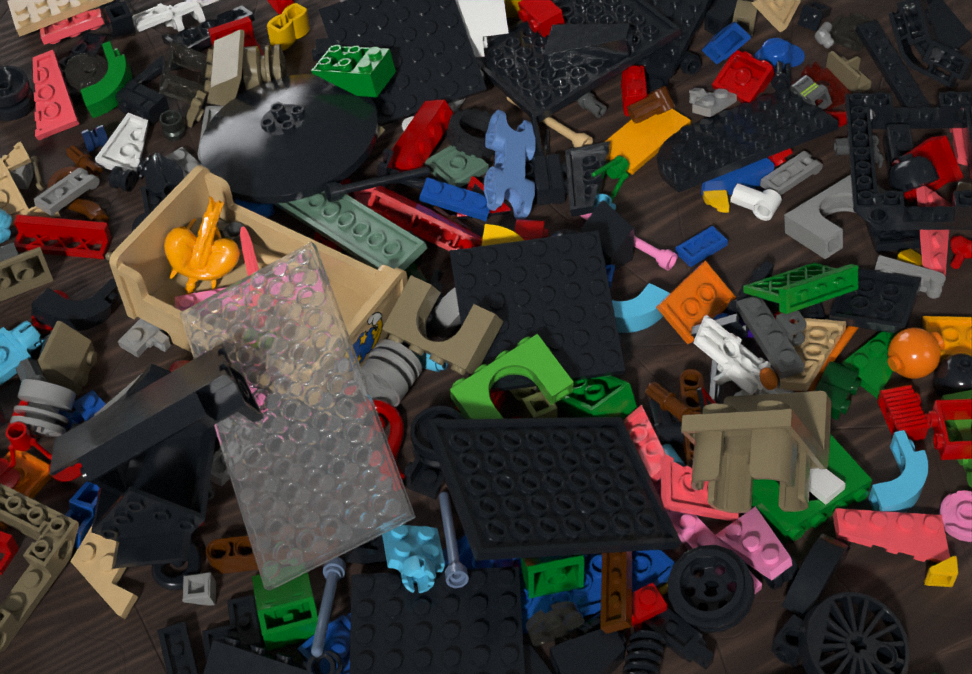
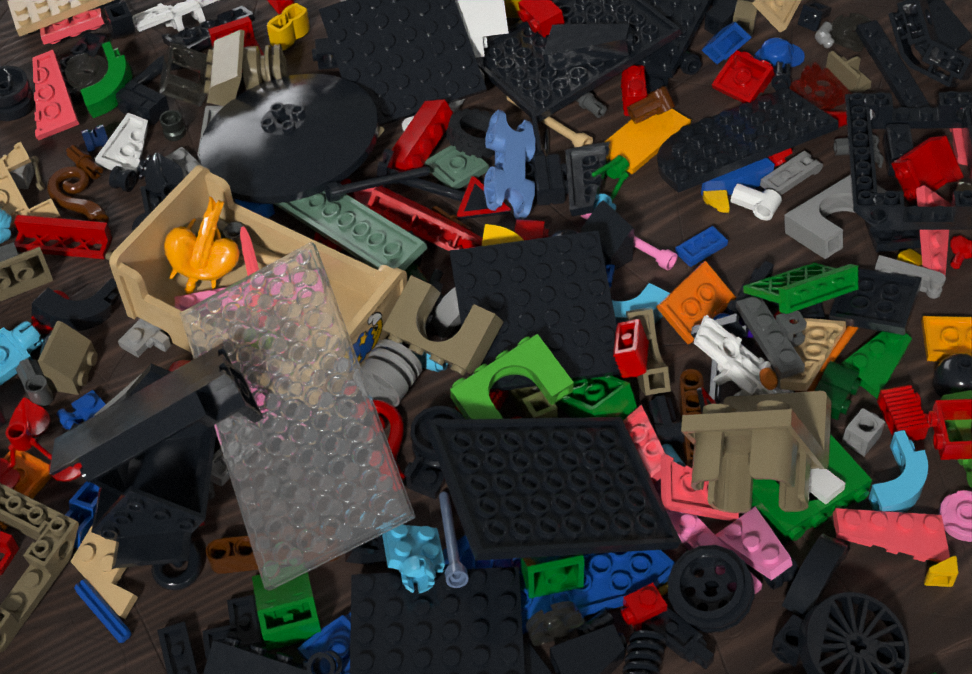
light grey wheel [10,379,76,437] -> none
light grey plate [34,168,99,216] -> none
light grey slope [183,572,216,606] -> none
dark tan plate [184,90,206,128] -> none
green slope [311,45,396,97] -> none
sand blue piece [311,557,346,657] -> none
blue plate [419,177,490,221] -> none
reddish brown plate [600,551,632,634] -> none
reddish brown axle [645,382,692,422] -> none
light grey hinge [689,88,737,117] -> none
dark grey leg [790,75,832,111] -> none
orange brick [887,328,945,379] -> none
black cylinder [888,153,940,193] -> none
none -> blue axle [74,579,132,643]
none -> red brick [613,319,649,378]
none -> dark tan arch [626,307,671,395]
none -> light grey brick [842,408,885,456]

